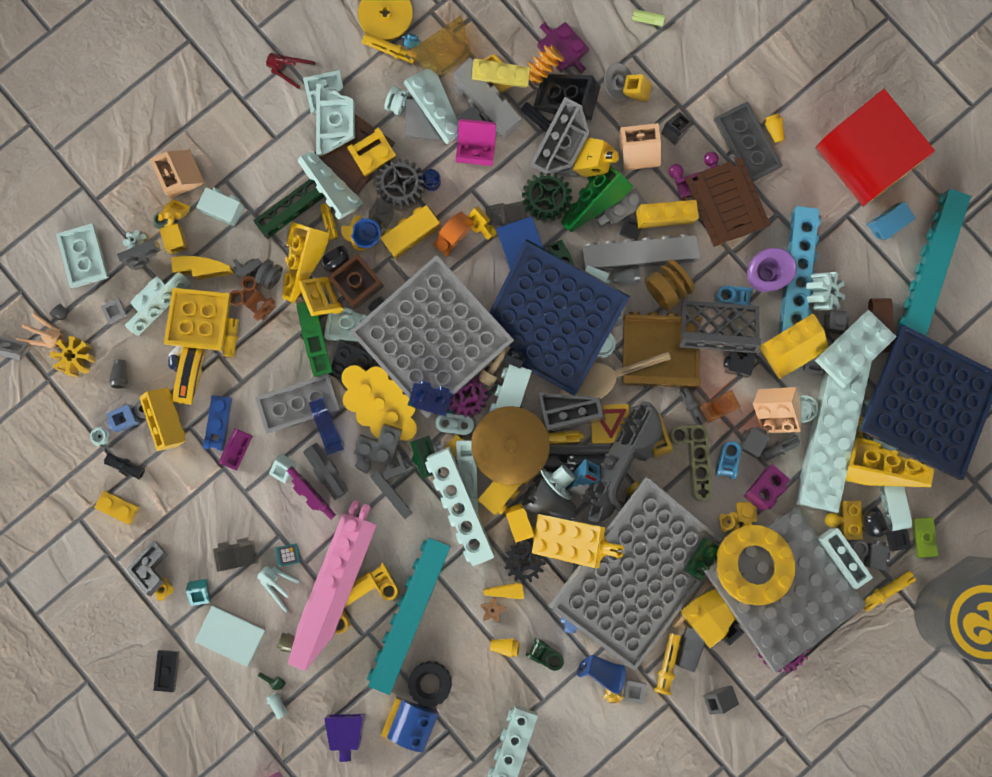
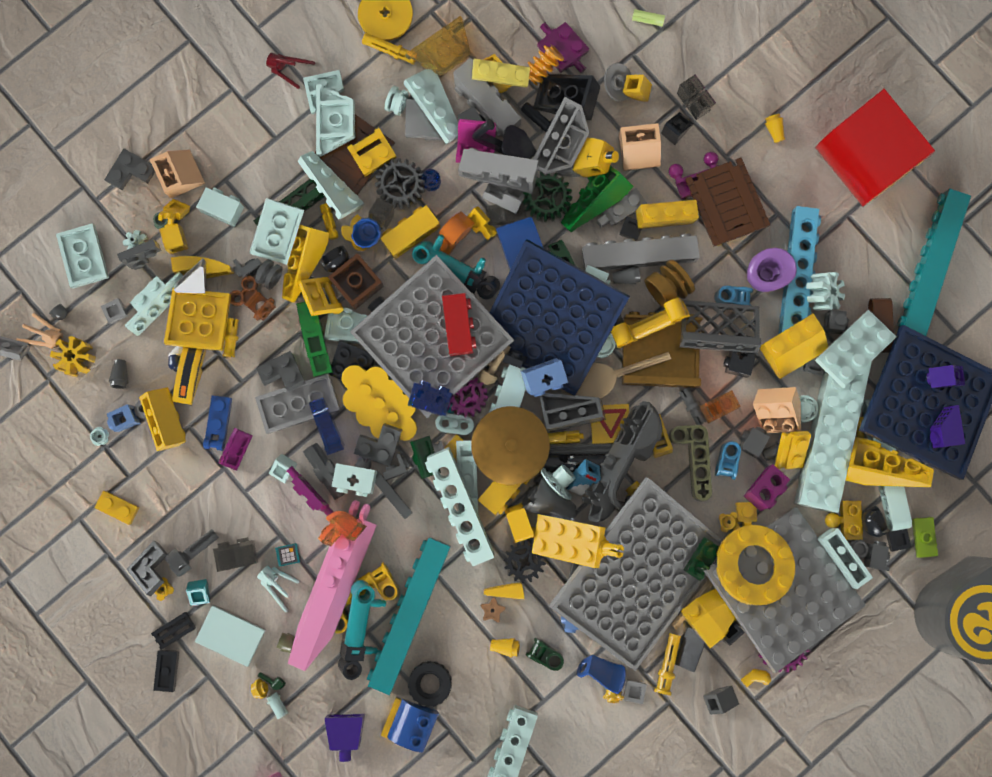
black pin [104,453,145,480] -> none
dark azure plate [402,34,422,49] -> none
dark grey tile [714,101,783,182] -> none
yellow pin [863,570,916,612] -> none
dark azure hinge [867,201,916,240] -> none
none -> dark grey plate [104,148,155,191]
none -> black tile [151,612,196,650]
none -> dark grey piece [165,529,219,577]
none -> slope [174,258,207,293]
none -> light aqua plate [249,198,304,265]
none -> yellow plate [251,679,269,699]
none -> dark grey plate [256,351,306,392]
none -> clear orange brick [318,511,367,547]
none -> light aqua brick [332,463,377,497]
none -> teal piece [338,580,386,680]
none -> teal piece [412,235,500,300]
none -> red brick [442,293,477,356]
none -> light grey wedge [458,148,538,194]
none -> black piece [472,119,537,159]
none -> light grey slope [482,184,525,214]
none -> medium blue brick [520,358,568,397]
none -> yellow piece [611,297,690,349]
none -> clear smoke hips [677,74,716,120]
none -> yellow arm [741,669,771,687]
none -> yellow plate [775,431,811,470]
none -> dark purple slope [927,365,965,388]
none -> dark purple slope [930,405,965,448]

